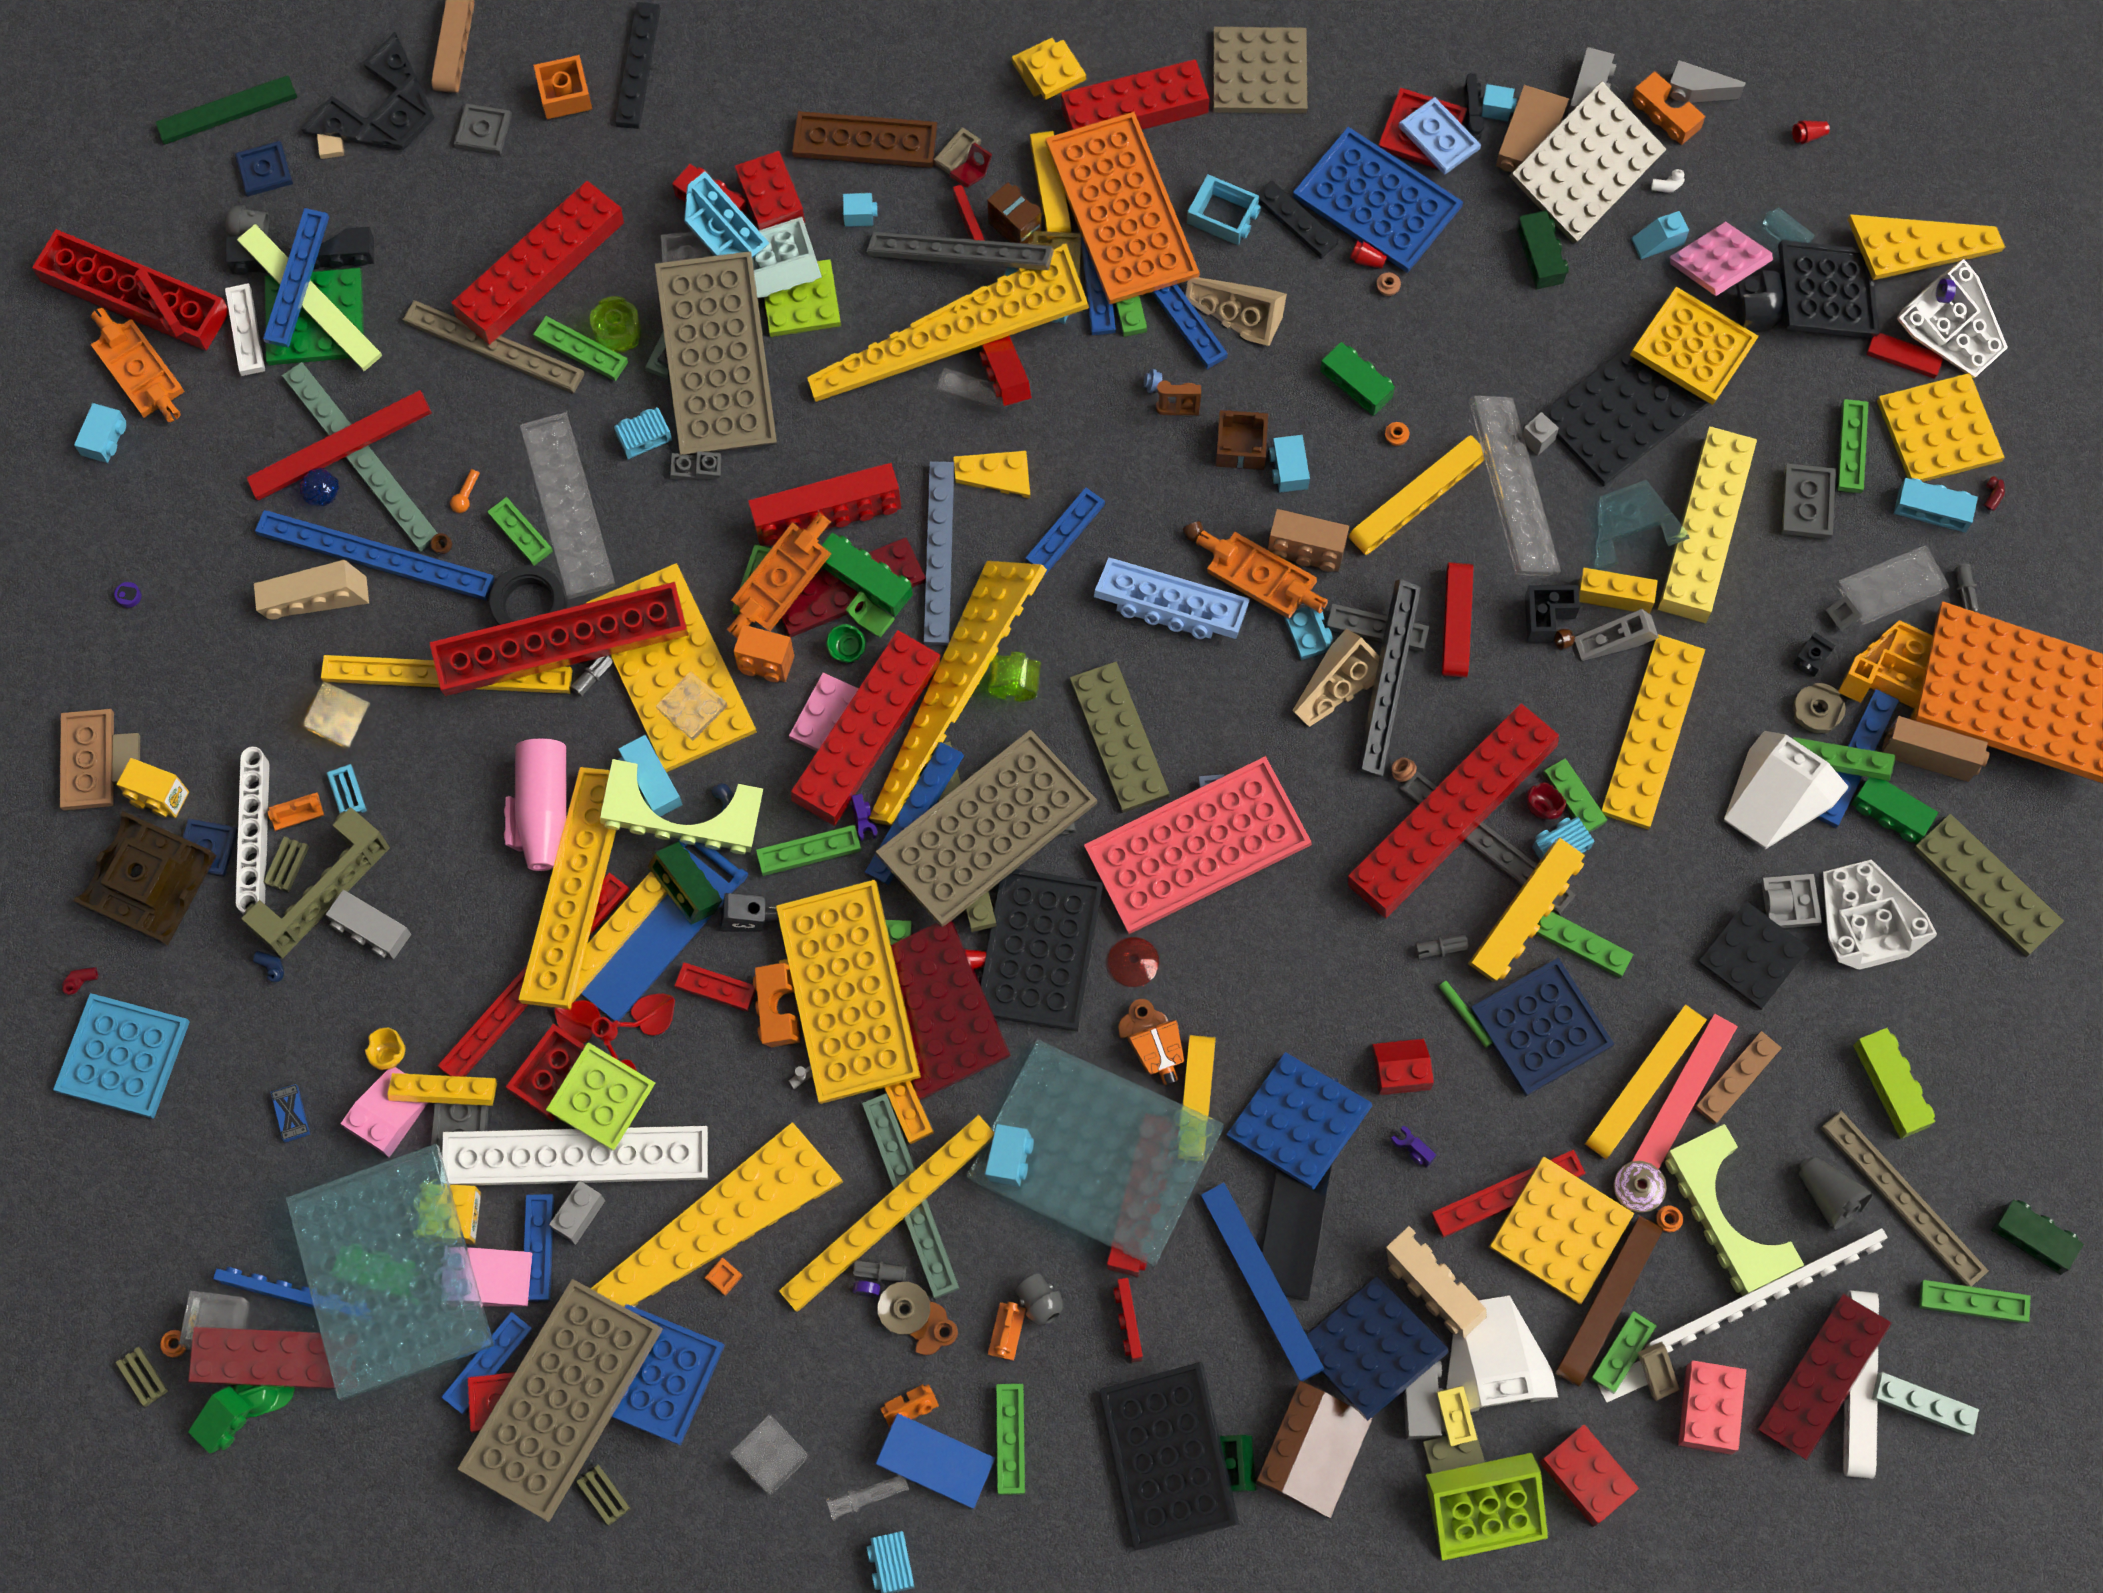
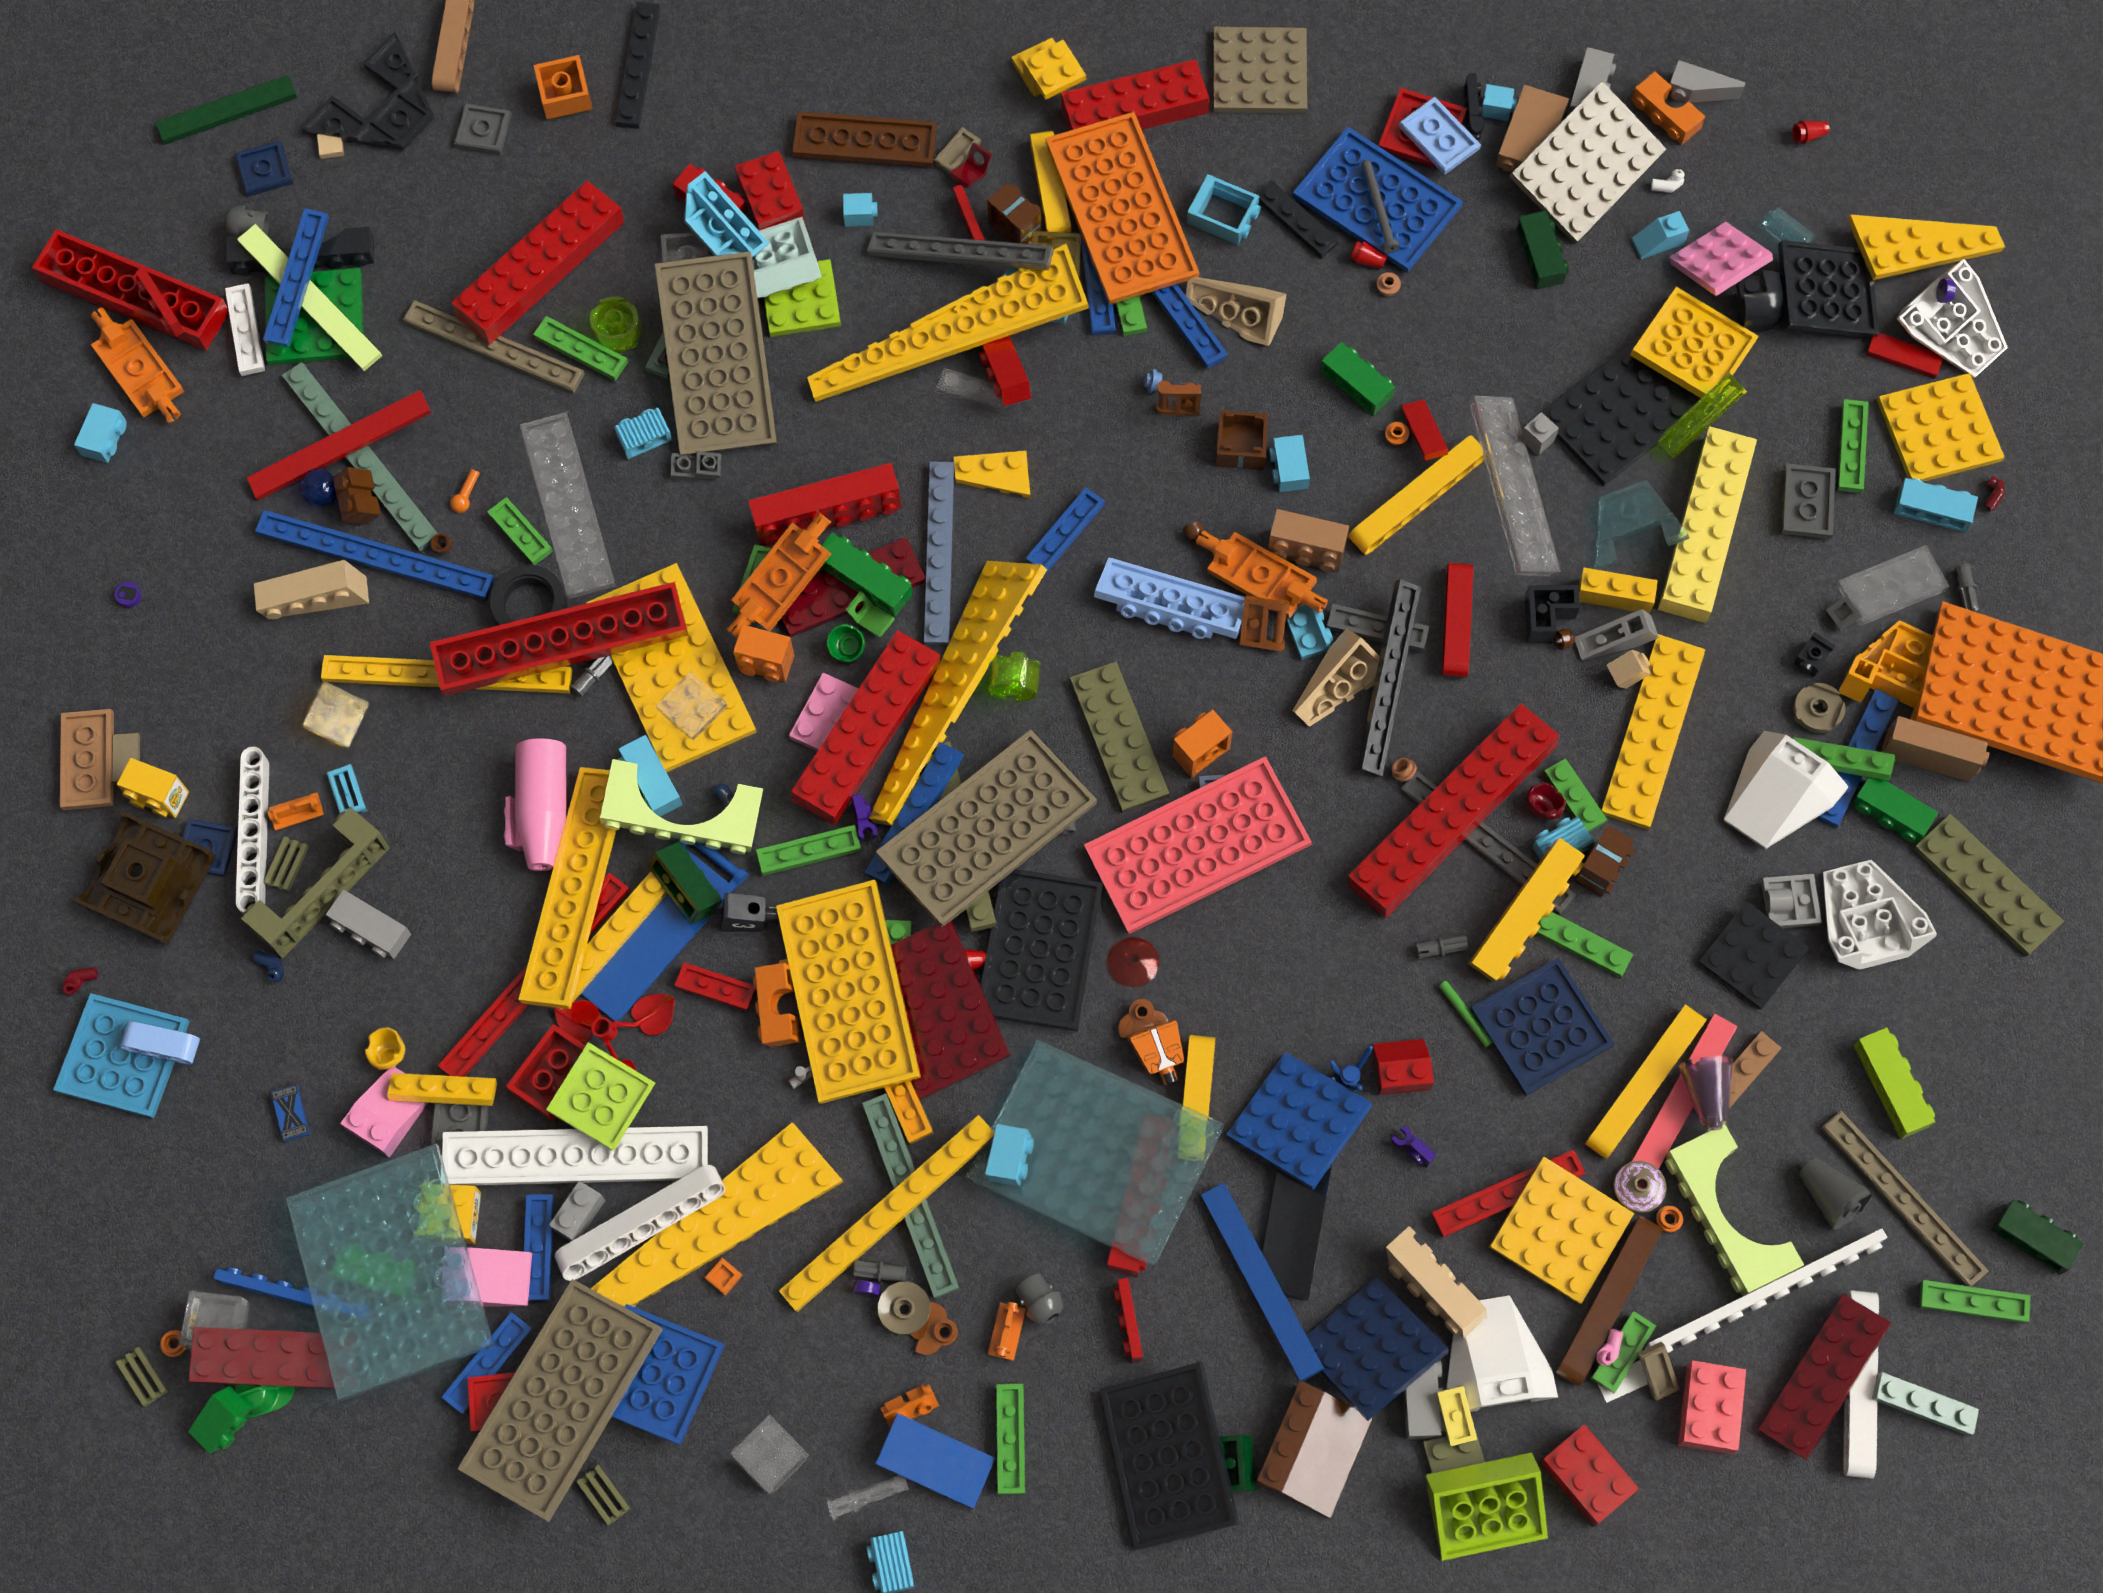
none -> light blue beam [120,1021,200,1064]
none -> reddish brown brick [333,467,381,525]
none -> white beam [554,1165,725,1281]
none -> orange brick [1172,710,1232,778]
none -> dark orange plate [1240,595,1290,651]
none -> blue plant [1330,1045,1373,1092]
none -> dark grey bar [1362,159,1400,254]
none -> red tile [1401,399,1448,461]
none -> reddish brown container [1575,825,1635,897]
none -> bright pink arm [1597,1329,1623,1366]
none -> tan brick [1607,650,1651,689]
none -> clear neon green plate [1658,373,1747,459]
none -> clear purple cone [1679,1056,1733,1131]

